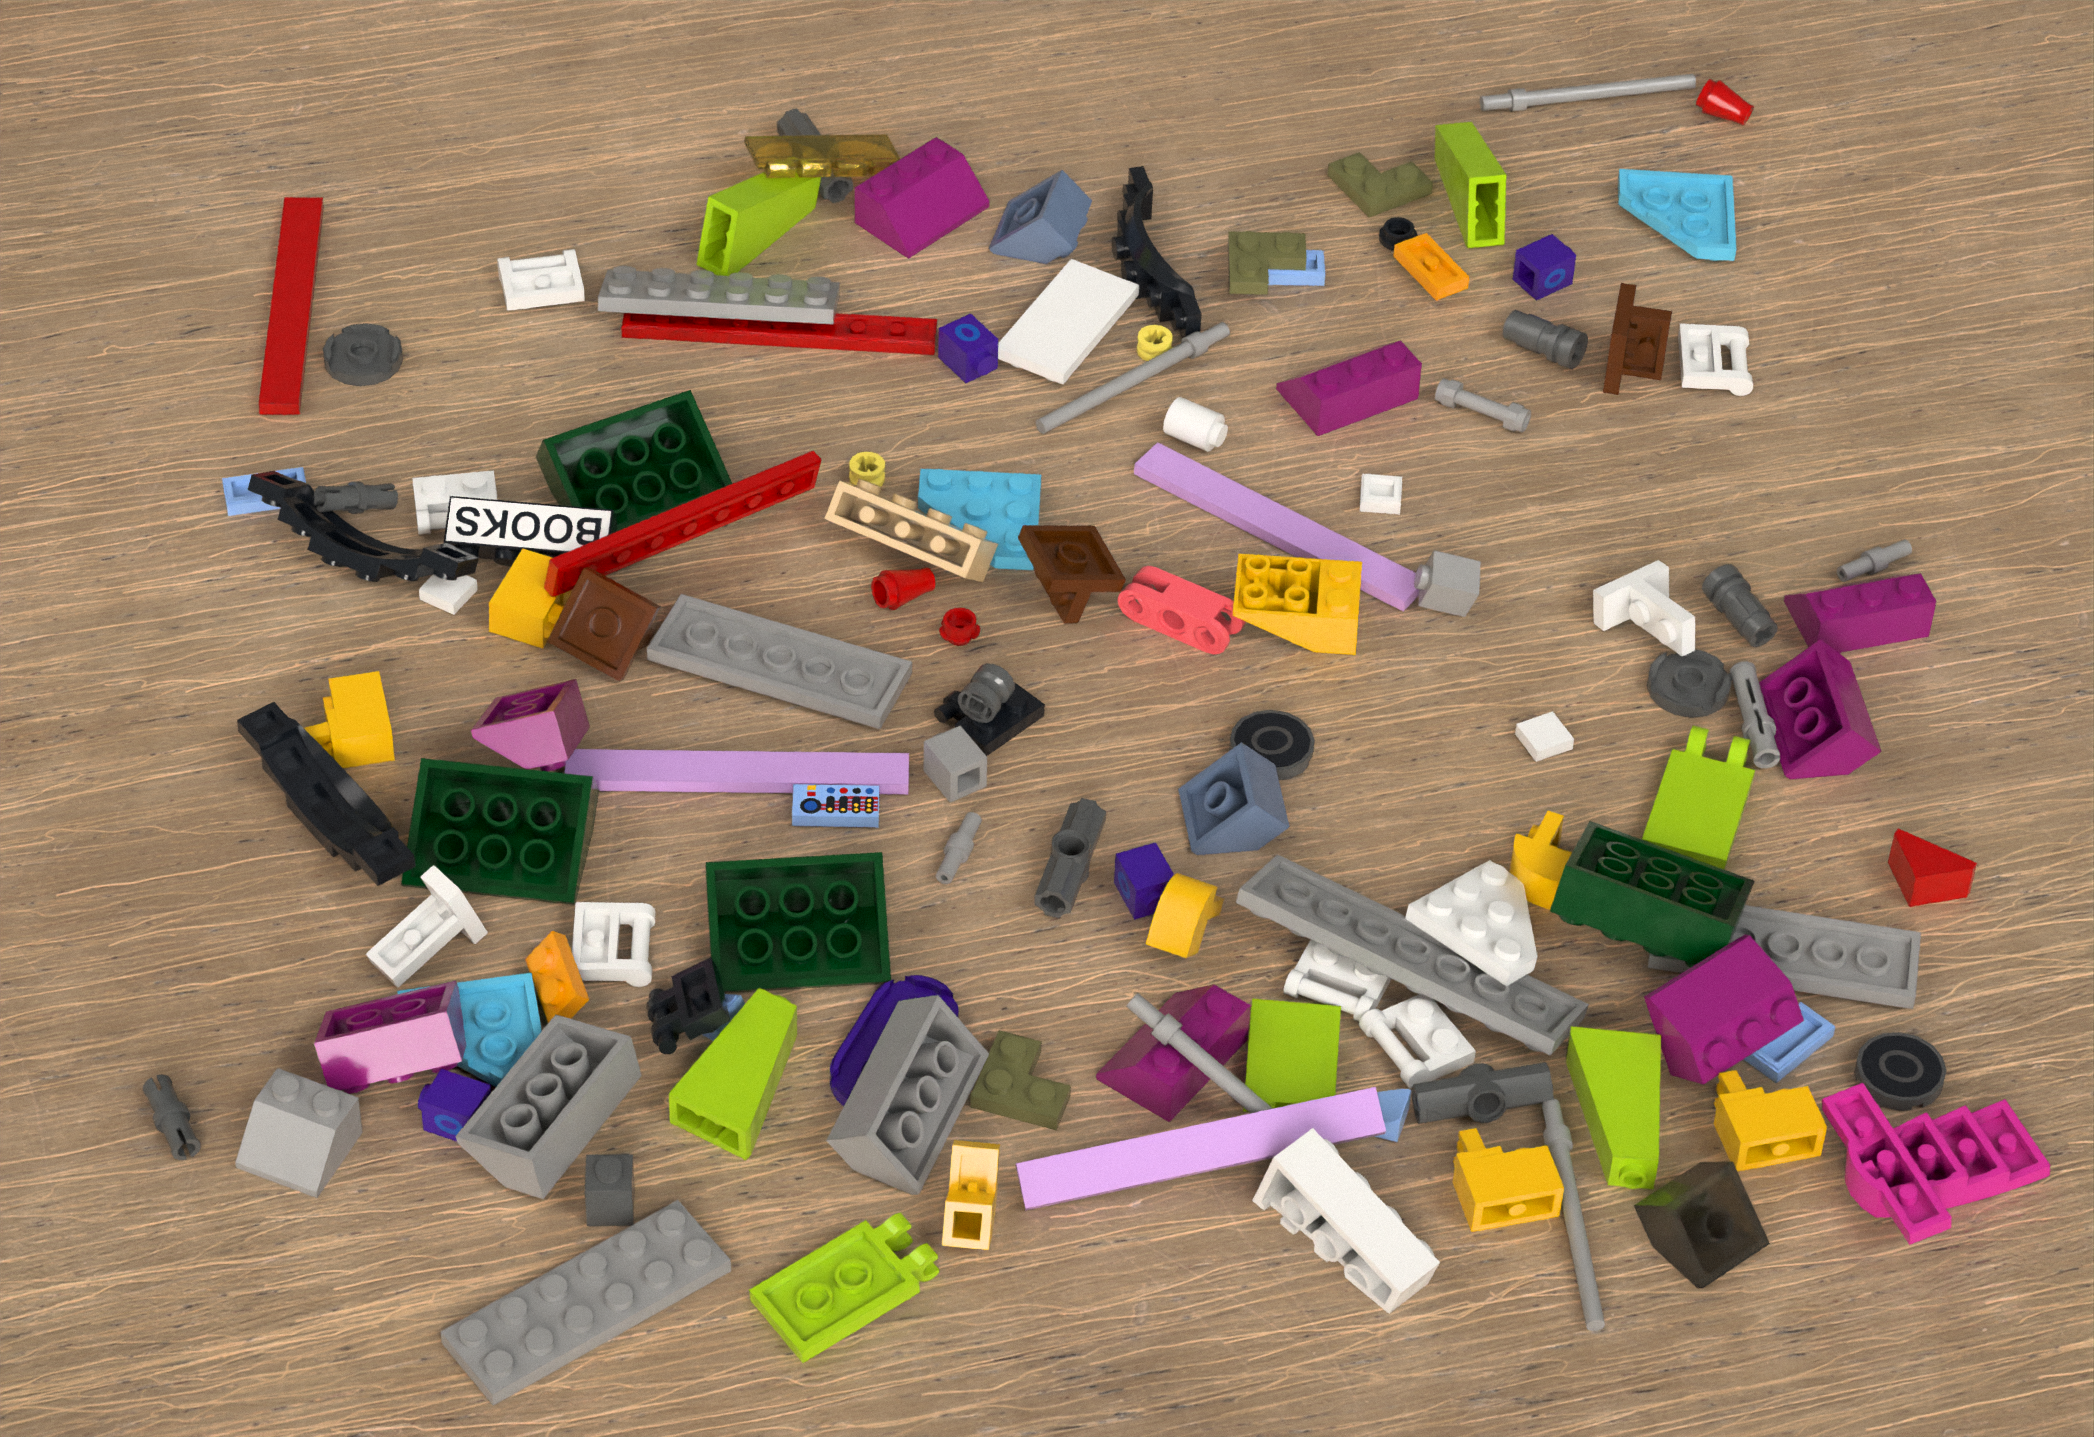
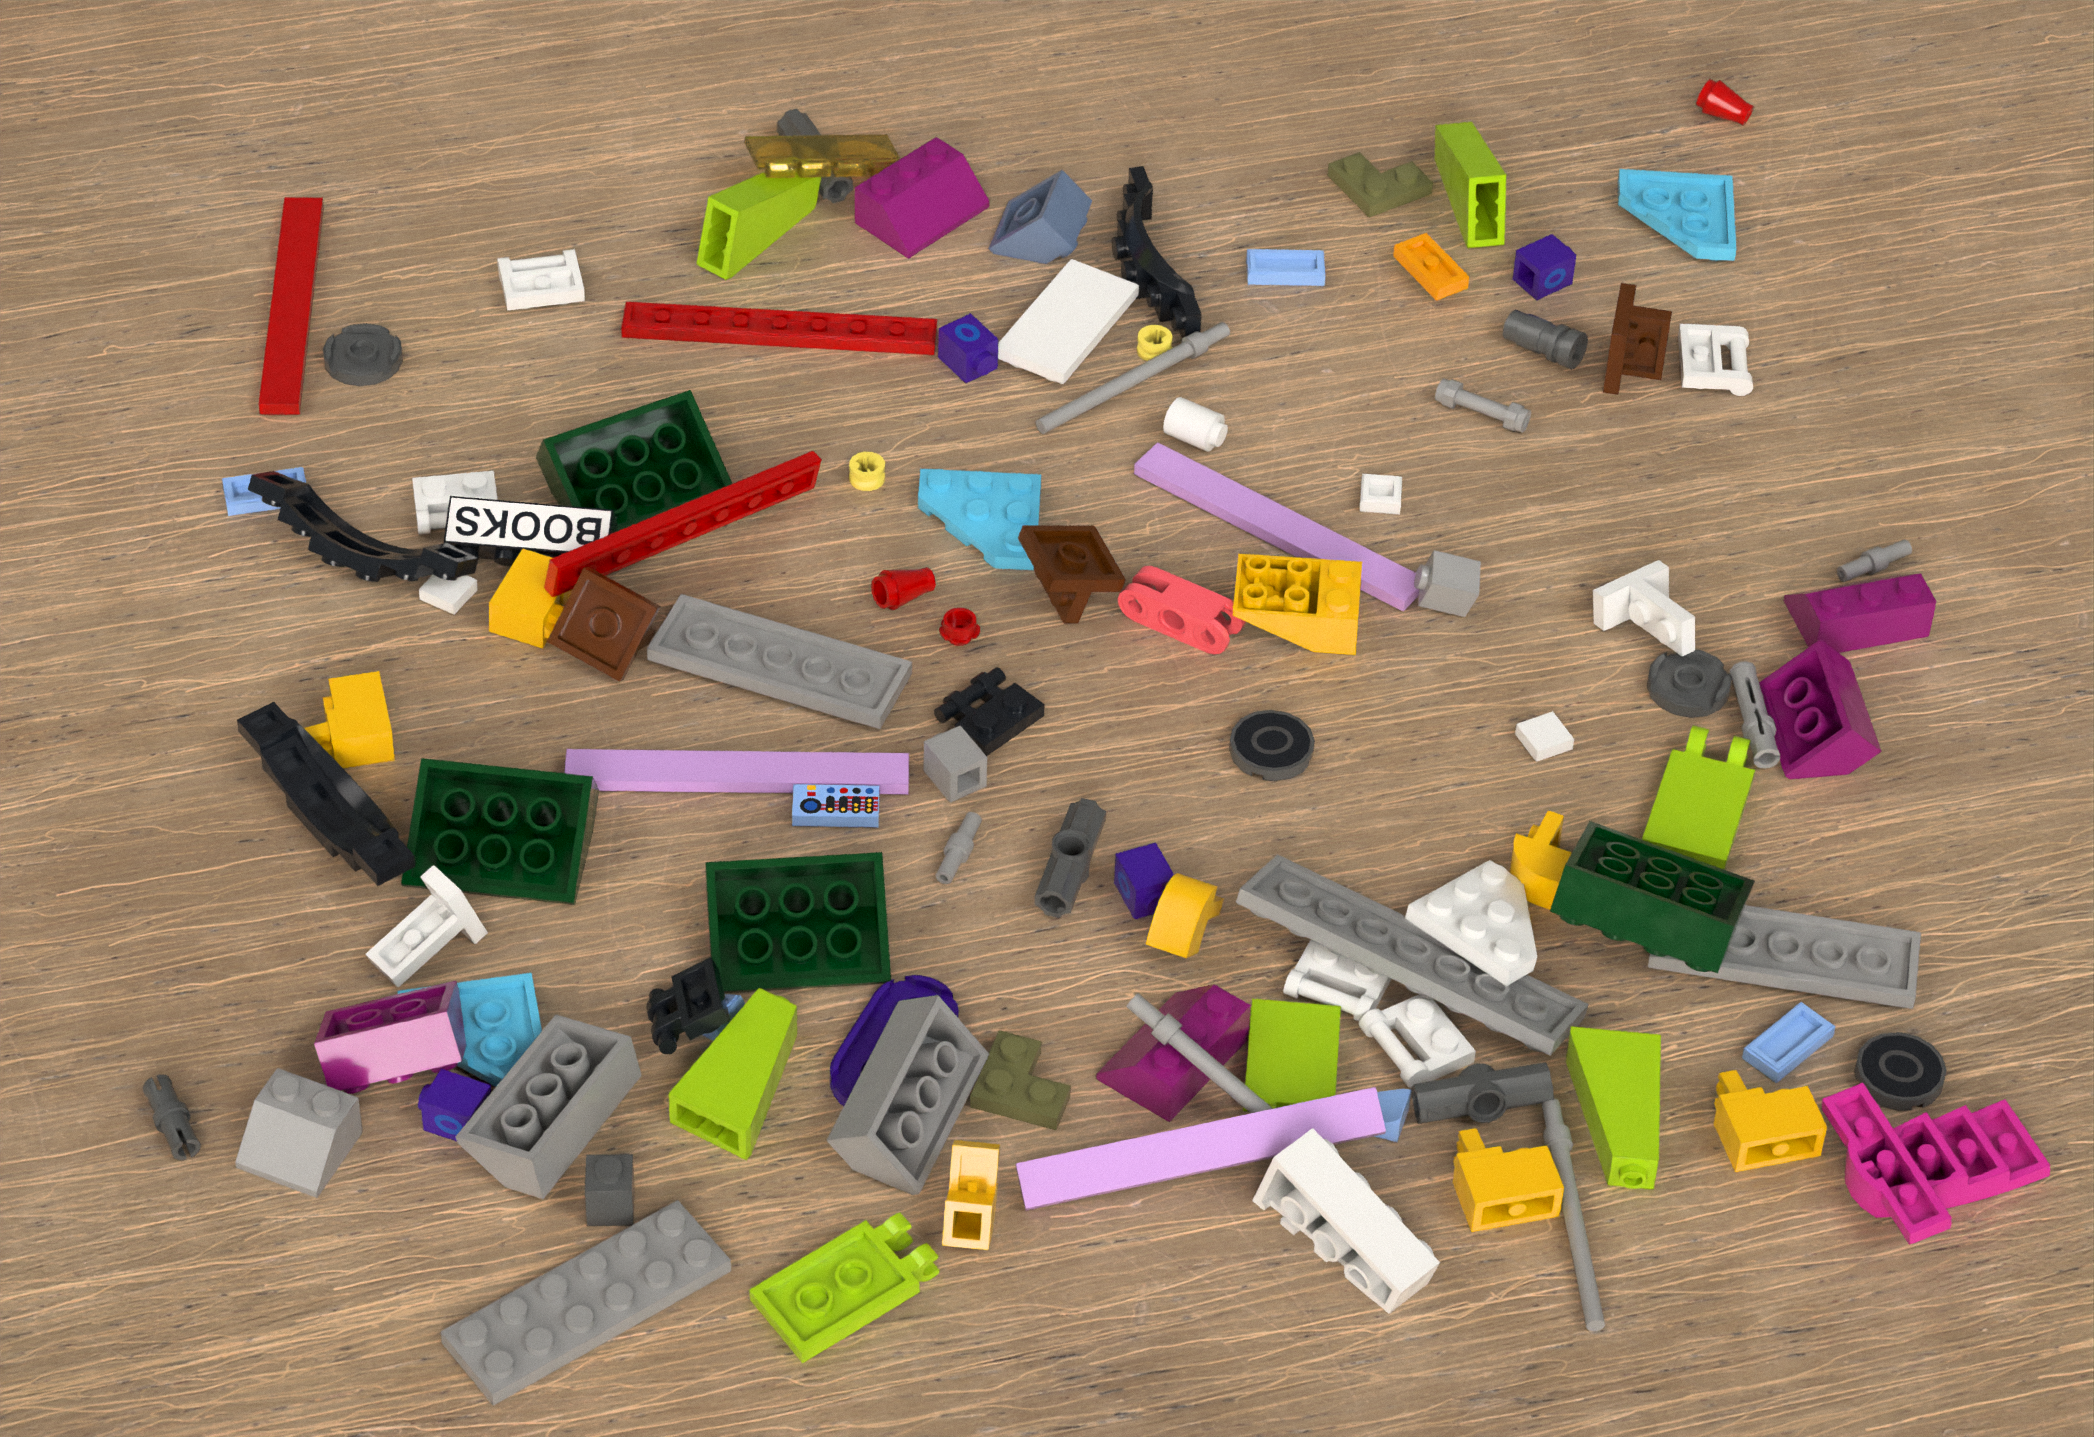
dark grey pin [314,481,398,514] -> none
slope [471,679,590,772] -> none
light orange plate [525,931,589,1023] -> none
white plate [572,902,656,987] -> none
light grey plate [598,266,840,324] -> none
tan brick [824,479,998,582] -> none
dark grey wheel [958,663,1015,723] -> none
sand blue slope [1178,742,1290,855] -> none
olive plate [1228,231,1306,295] -> none
magenta slope [1276,340,1422,436] -> none
black plate [1379,217,1417,251] -> none
light grey bar [1479,74,1696,112] -> none
clear smoke slope [1634,1162,1770,1288] -> none
magenta slope [1644,934,1804,1085] -> none
dark grey axle [1702,564,1778,647] -> none
red slope [1888,828,1977,907] -> none

